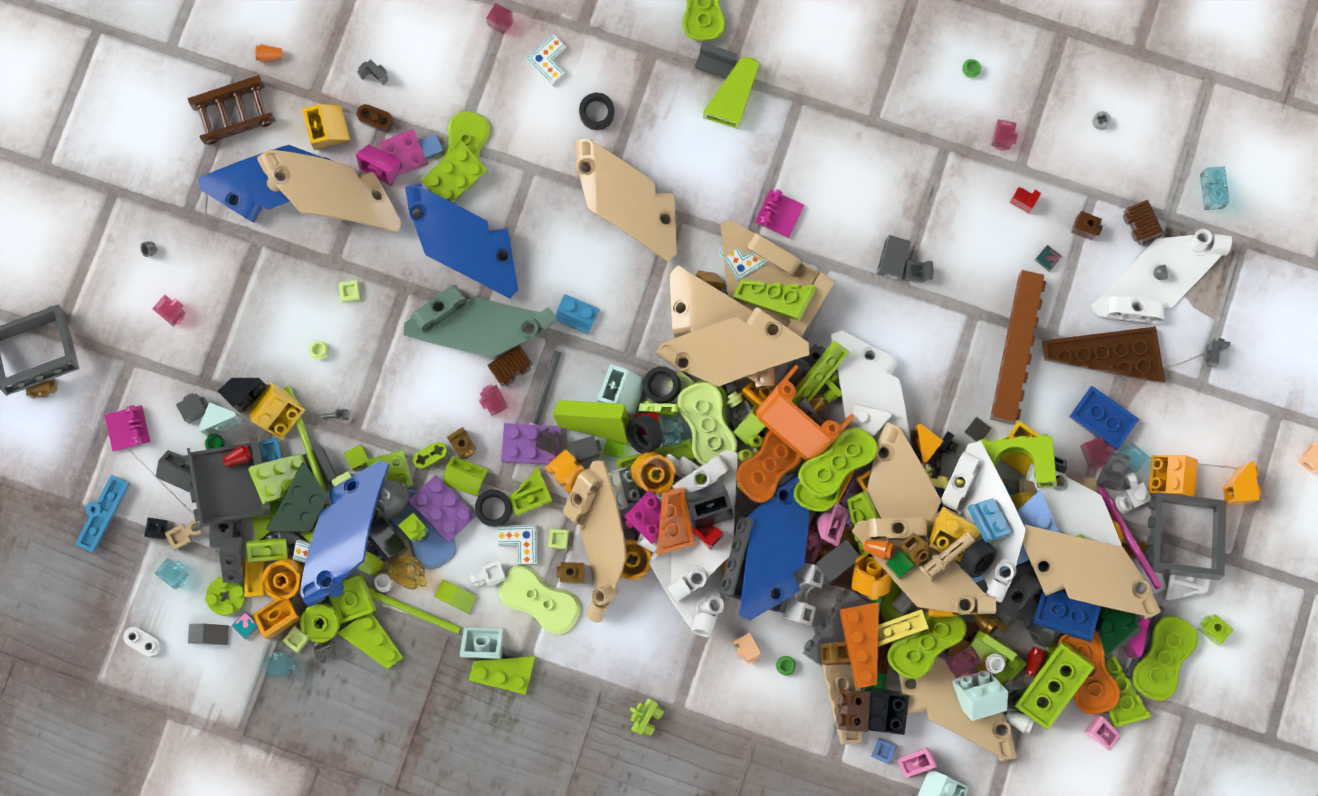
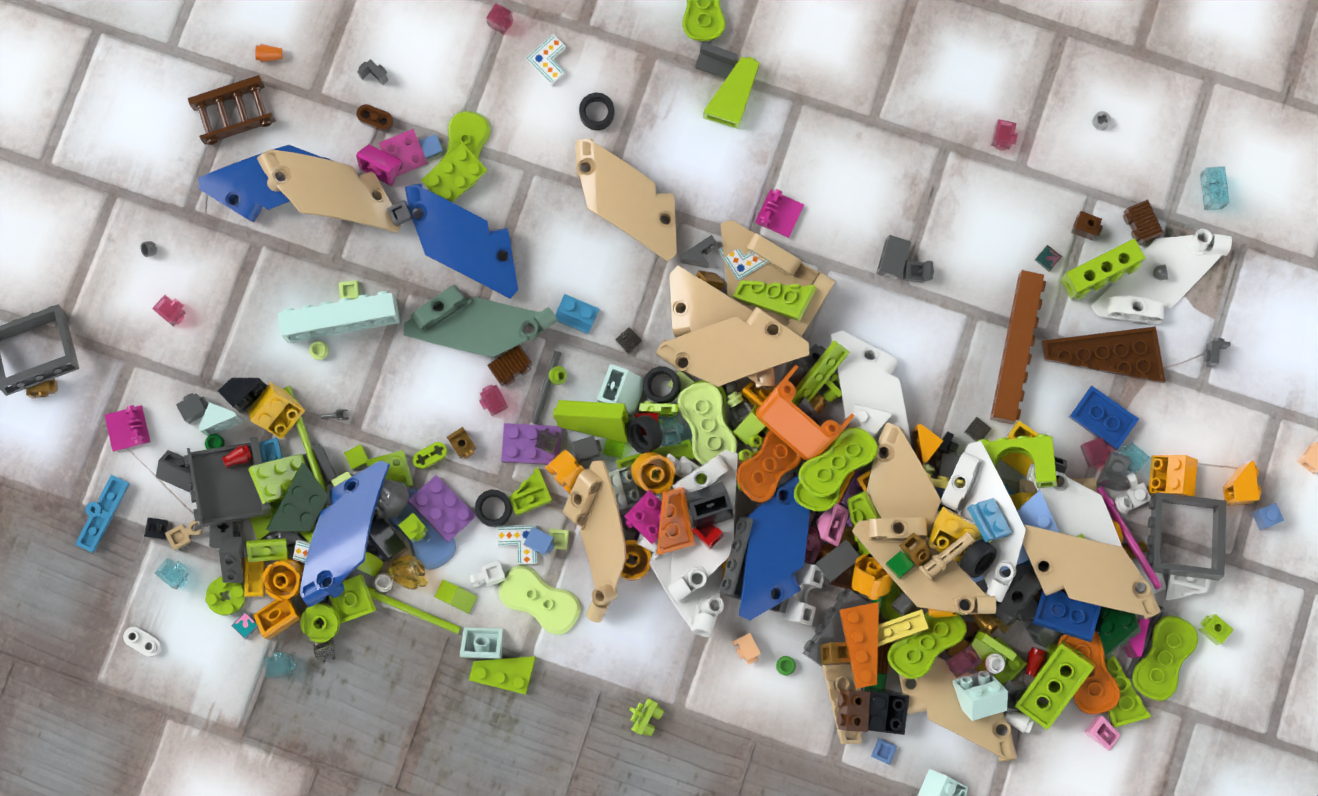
dark grey slope [188,623,229,645] -> none
yellowish green tile [282,625,310,653] -> none
yellow slope [302,104,351,151] -> none
lime wing [338,612,404,669] -> none
lime panel [443,456,488,497] -> none
pearl gold brick [556,562,585,584] -> none
orange cone [863,539,894,560] -> none
bright pink slope [898,748,937,778] -> none
bright green plate [962,59,981,78] -> none
red panel [1009,187,1041,214] -> none
none -> light aqua brick [277,291,400,343]
none -> tile [387,200,413,226]
none -> medium blue brick [524,527,555,556]
none -> lime plate [549,366,567,385]
none -> clear smoke tile [615,327,642,355]
none -> dark grey slope [680,235,716,268]
none -> lime brick [1060,238,1146,300]
none -> medium blue brick [1251,503,1284,530]

